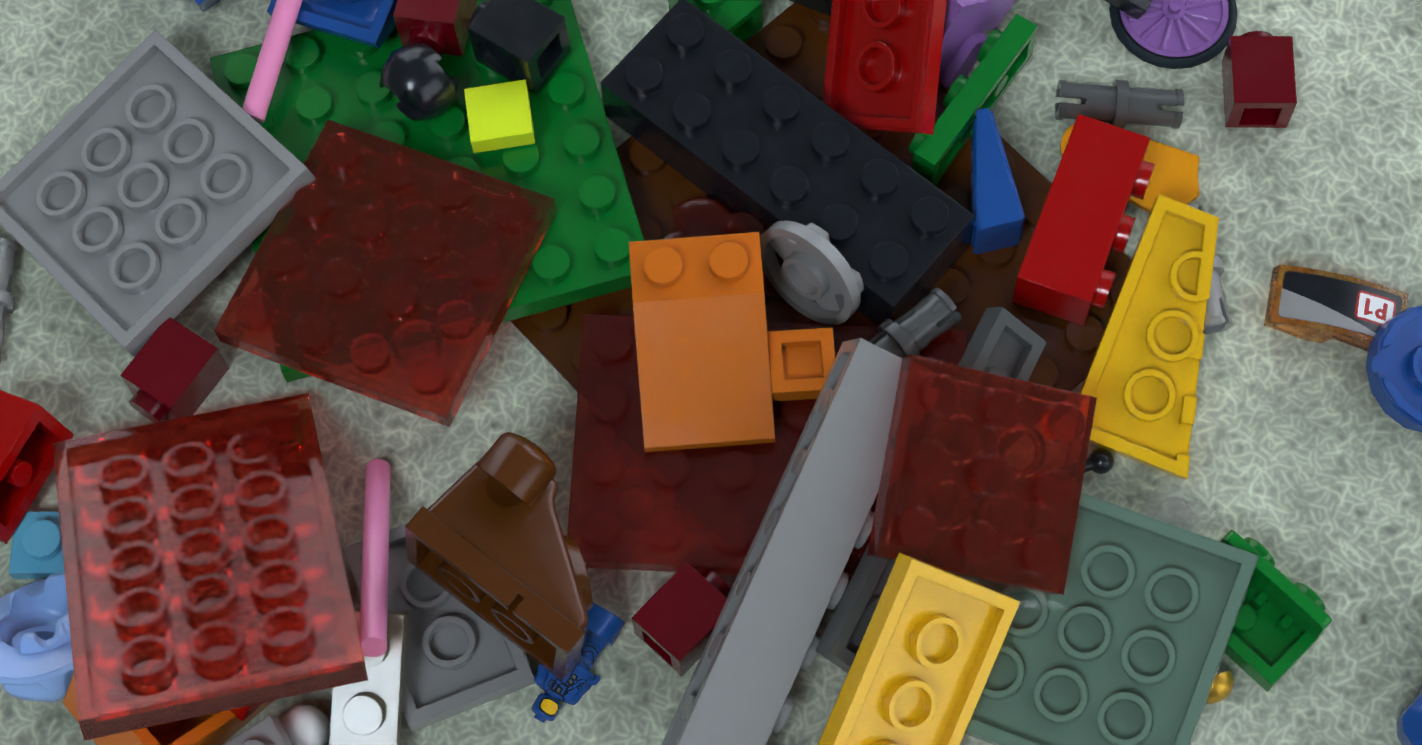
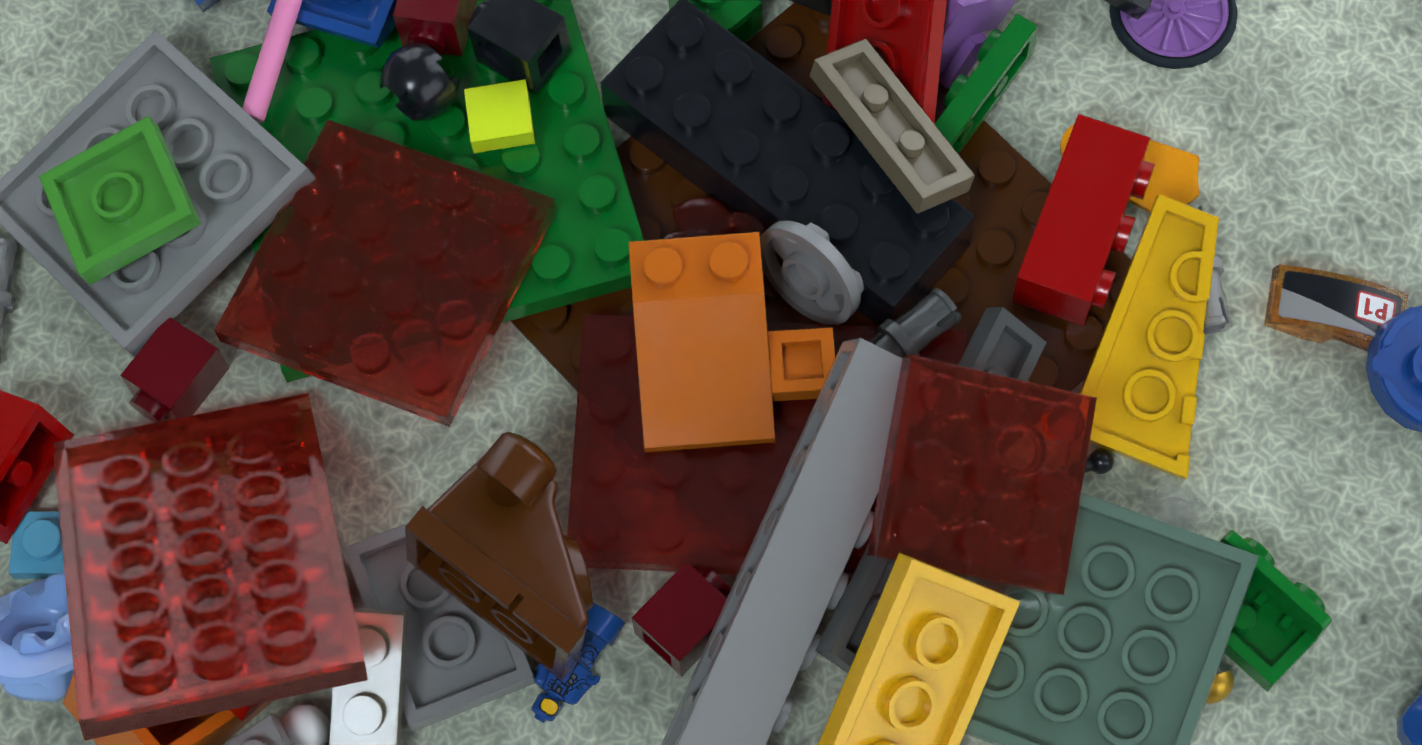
bright pink bar [359,459,391,657] -> none
blue slope [971,107,1025,254] -> none
dark grey pin [1055,79,1184,129] -> none
dark red brick [1222,31,1297,128] -> none
none -> bright green plate [39,116,201,285]
none -> dark tan plate [810,39,975,214]

